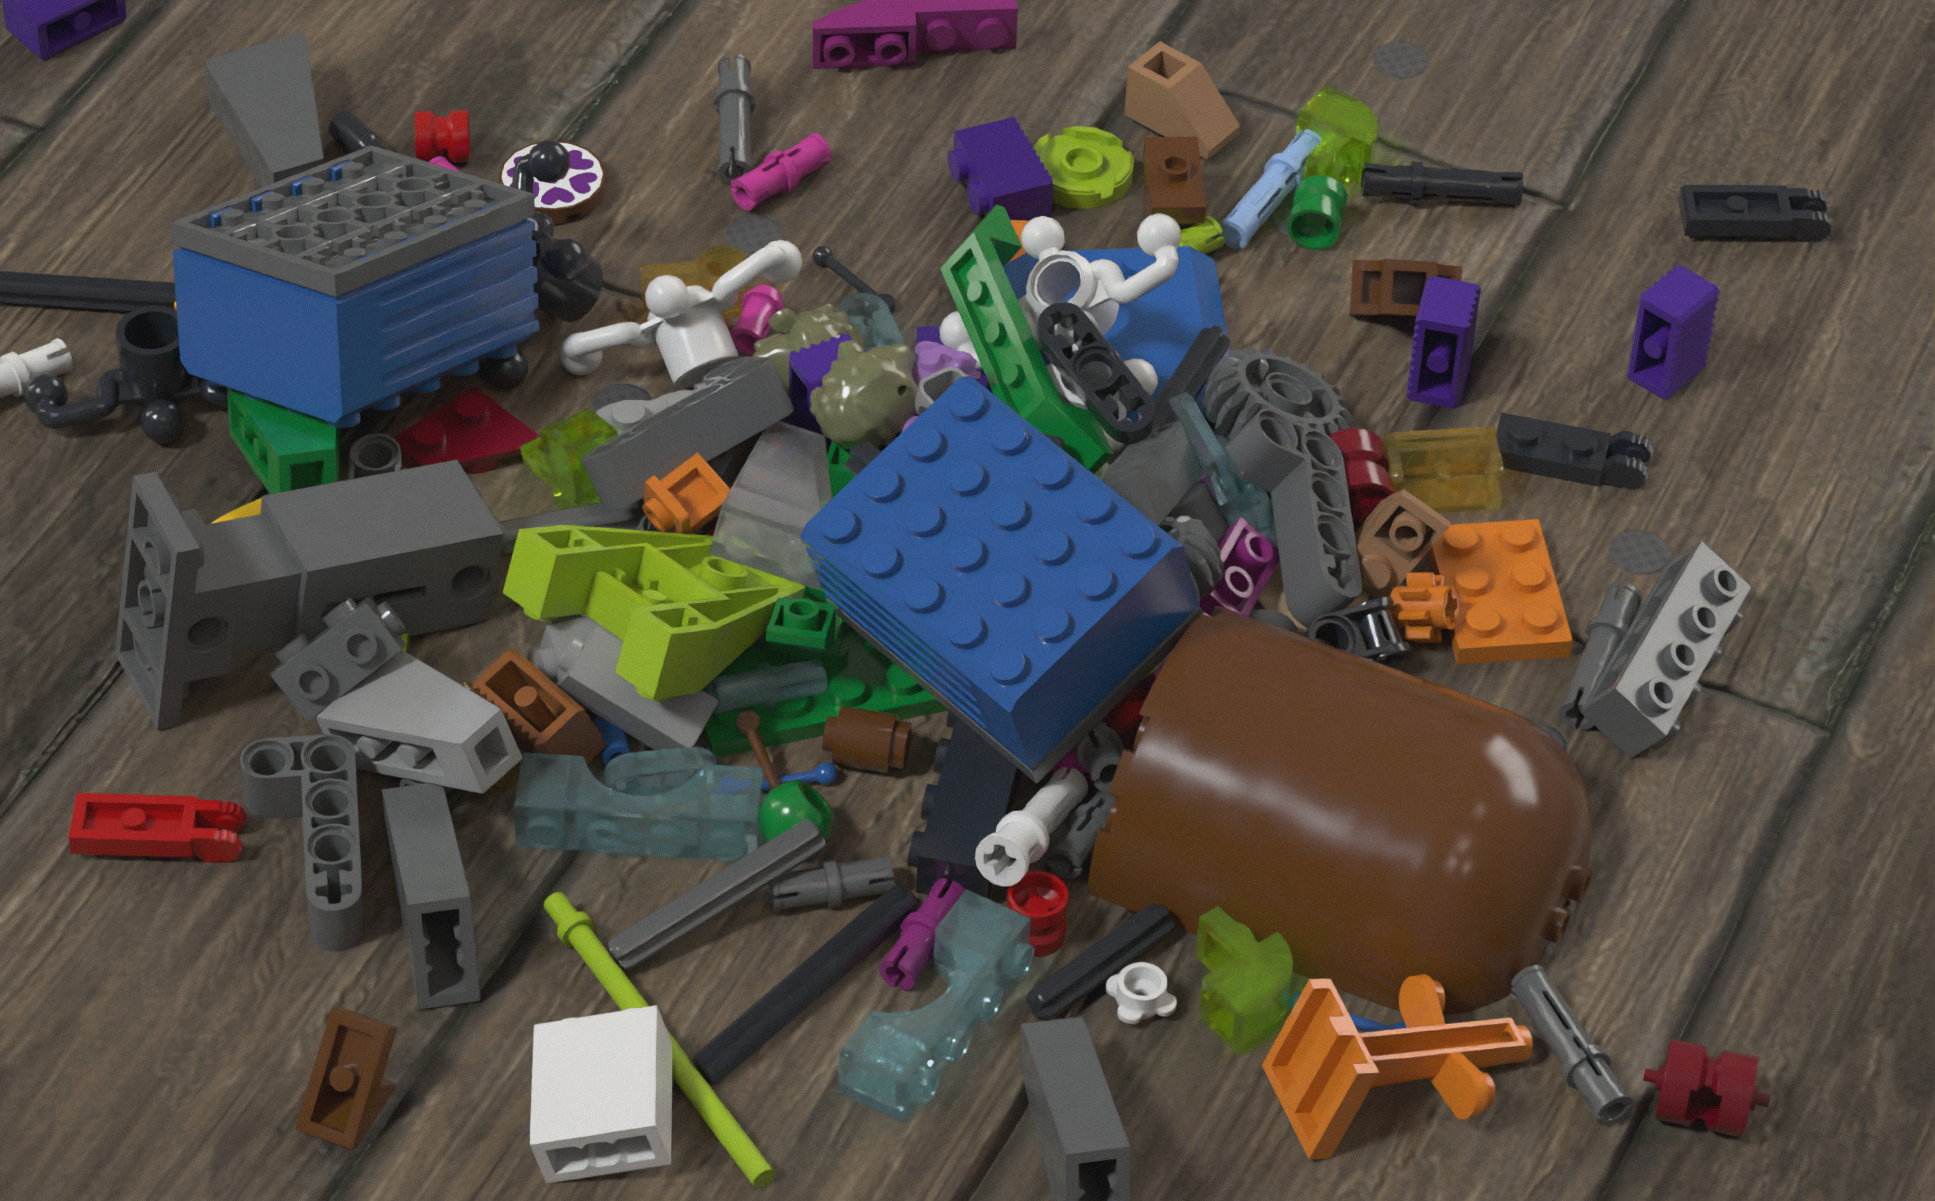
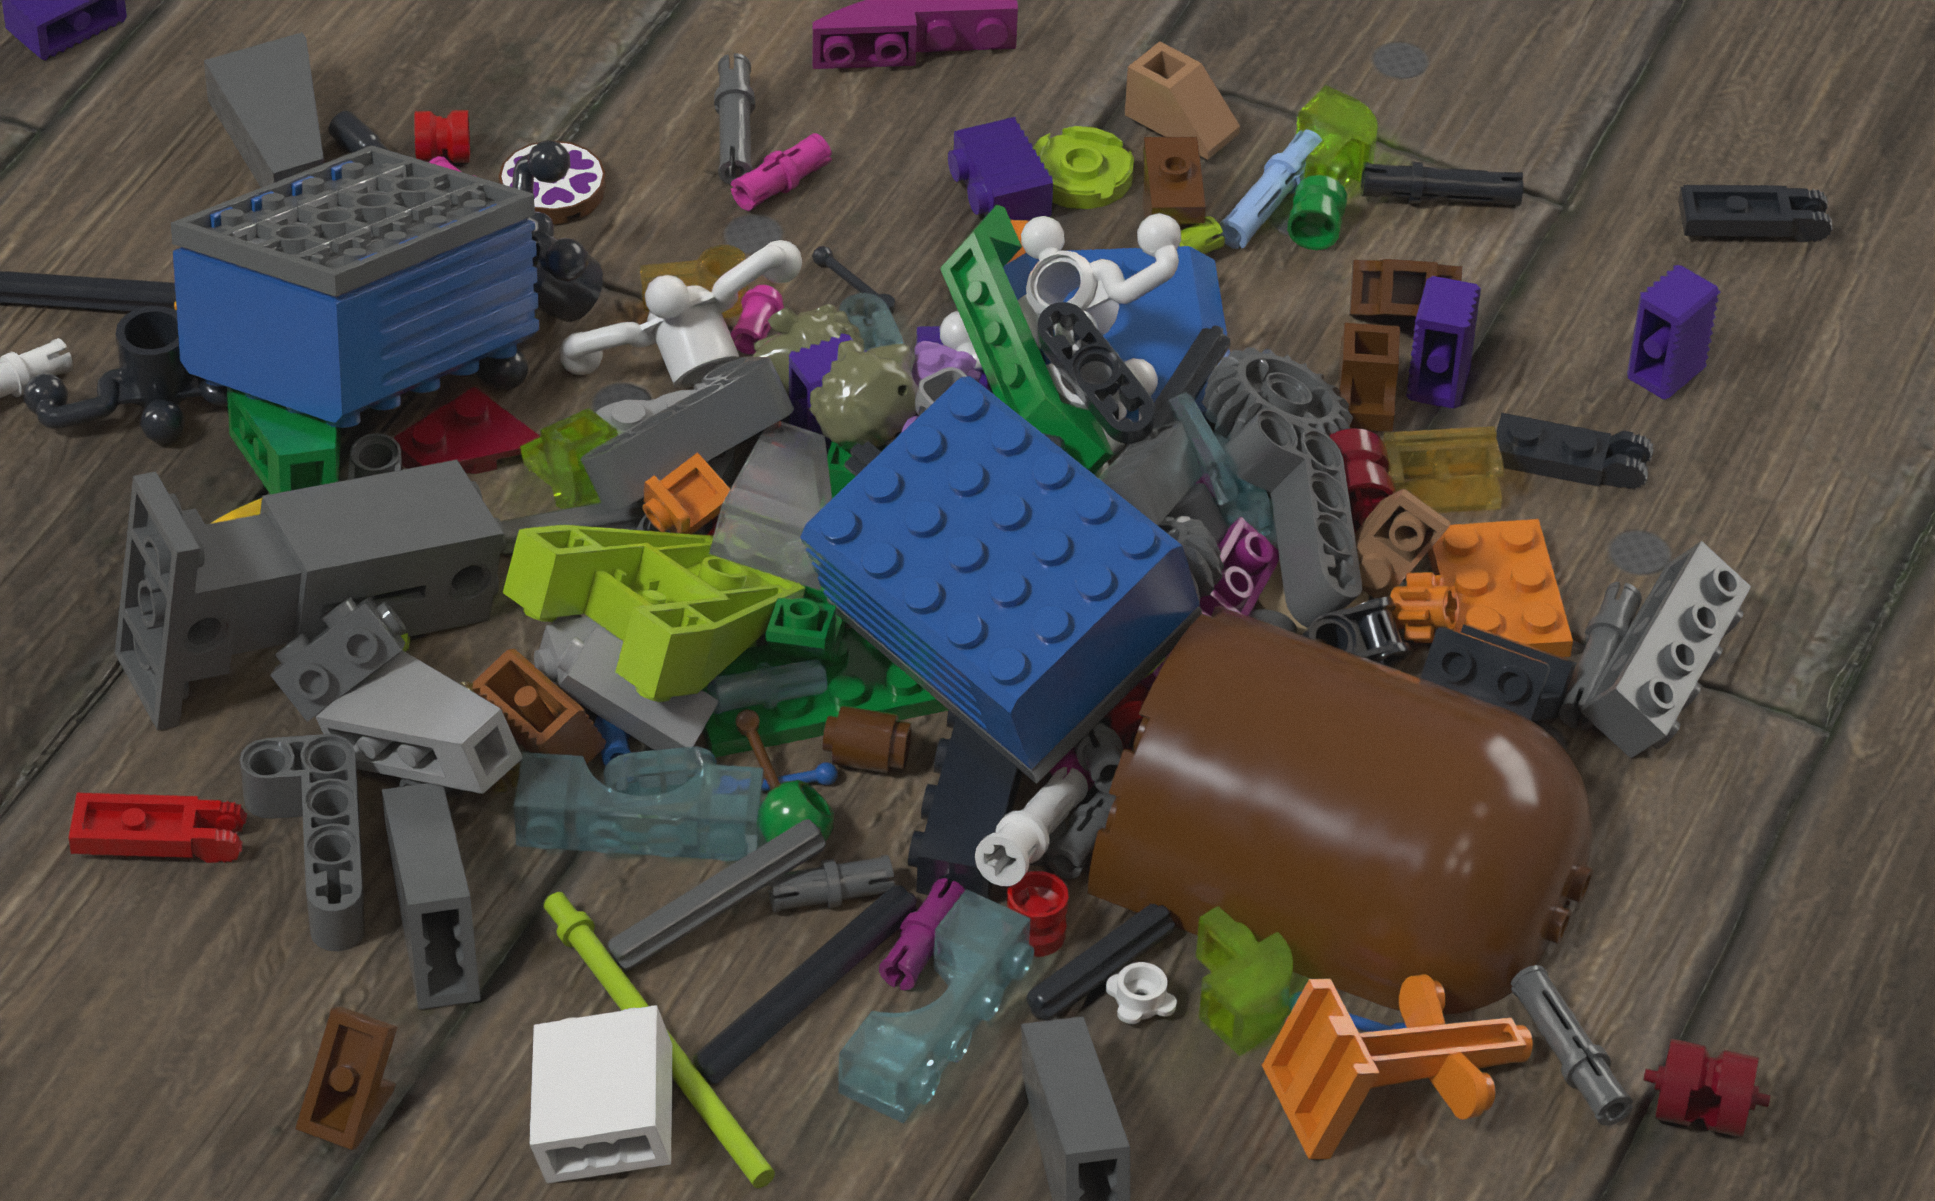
none -> reddish brown brick [1338,323,1400,432]
none -> black panel [1420,624,1577,722]

